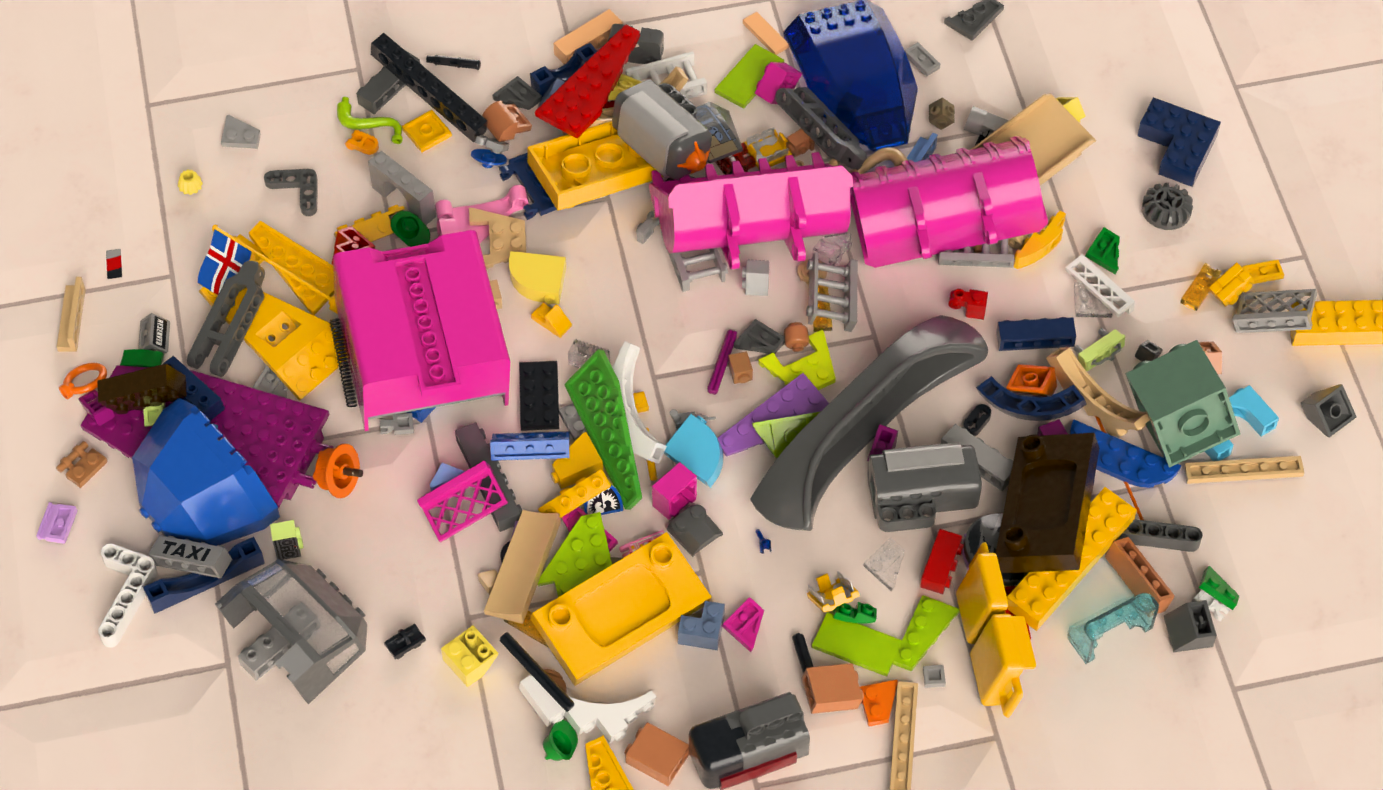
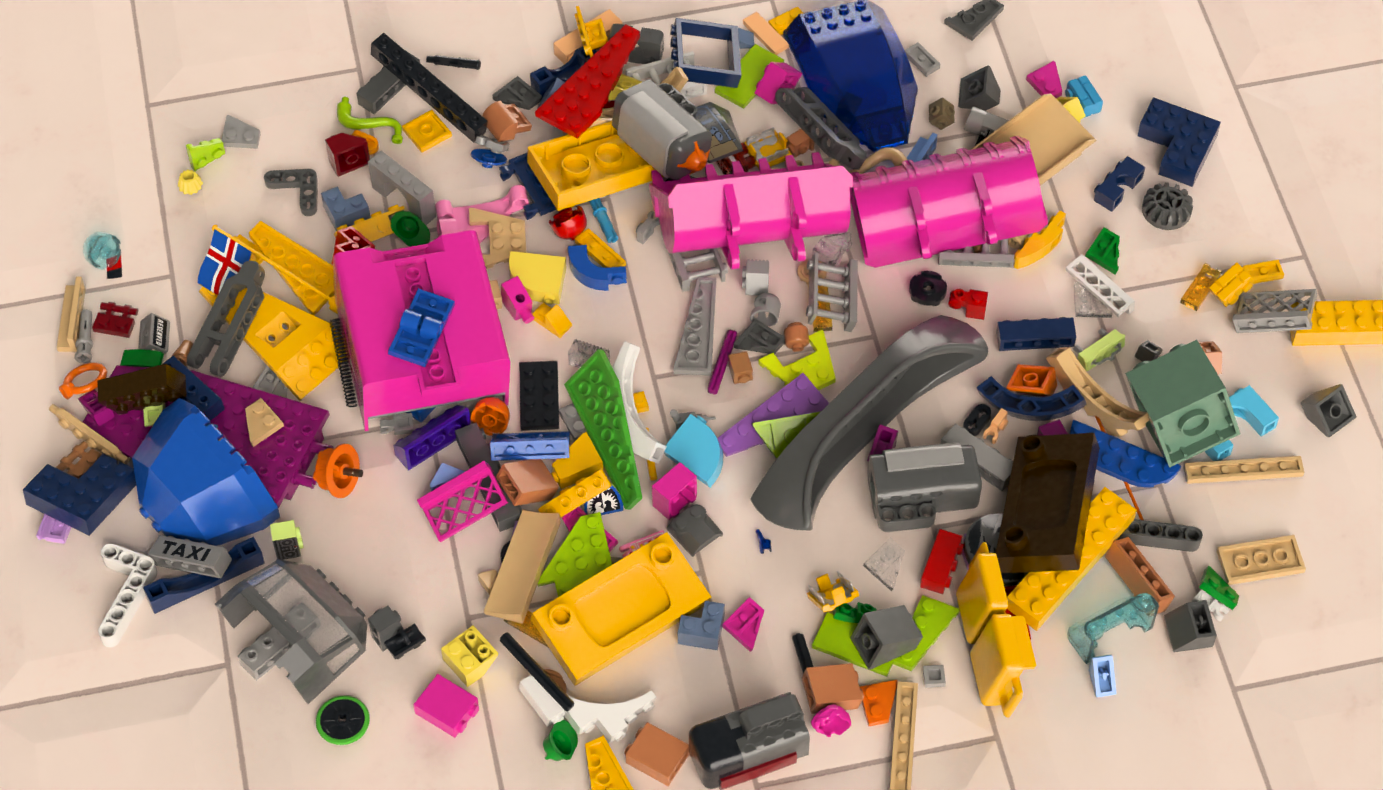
none -> dark blue piece [23,454,136,536]
none -> tan plate [49,404,130,465]
none -> light grey pin [74,309,93,363]
none -> clear light blue cylinder [83,231,121,270]
none -> dark red plate [92,302,138,338]
none -> medium nougat cone [172,340,193,366]
none -> lime wing [186,138,226,171]
none -> tan wing [245,398,284,447]
none -> black wheel [316,696,370,745]
none -> sand blue brick [321,187,371,231]
none -> dark red slope [325,133,370,177]
none -> dark grey brick [368,606,403,651]
none -> blue plate [388,288,455,367]
none -> dark purple slope [393,405,471,471]
none -> dark pink brick [413,674,479,738]
none -> orange cylinder [470,397,510,436]
none -> nougat brick [496,459,559,506]
none -> dark pink torso [501,276,534,324]
none -> red cylinder [549,206,587,240]
none -> blue arch [568,245,627,291]
none -> yellow bracket [574,6,608,58]
none -> yellow plate [575,228,626,268]
none -> dark azure axle [589,198,619,243]
none -> dark blue window [670,18,742,88]
none -> light grey wing [674,277,716,376]
none -> sand blue slope [738,28,754,49]
none -> light grey helmet [750,293,781,326]
none -> yellow plate [768,6,807,35]
none -> dark pink hair [811,704,851,737]
none -> dark grey slope [850,605,923,670]
none -> black plate [909,271,947,306]
none -> dark grey slope [958,65,1001,111]
none -> light nougat plate [983,408,1008,444]
none -> dark pink wing [1026,61,1062,98]
none -> dark azure brick [1065,75,1103,118]
none -> light blue slope [1089,654,1116,697]
none -> dark blue arch [1094,156,1145,212]
none -> tan plate [1217,535,1306,585]

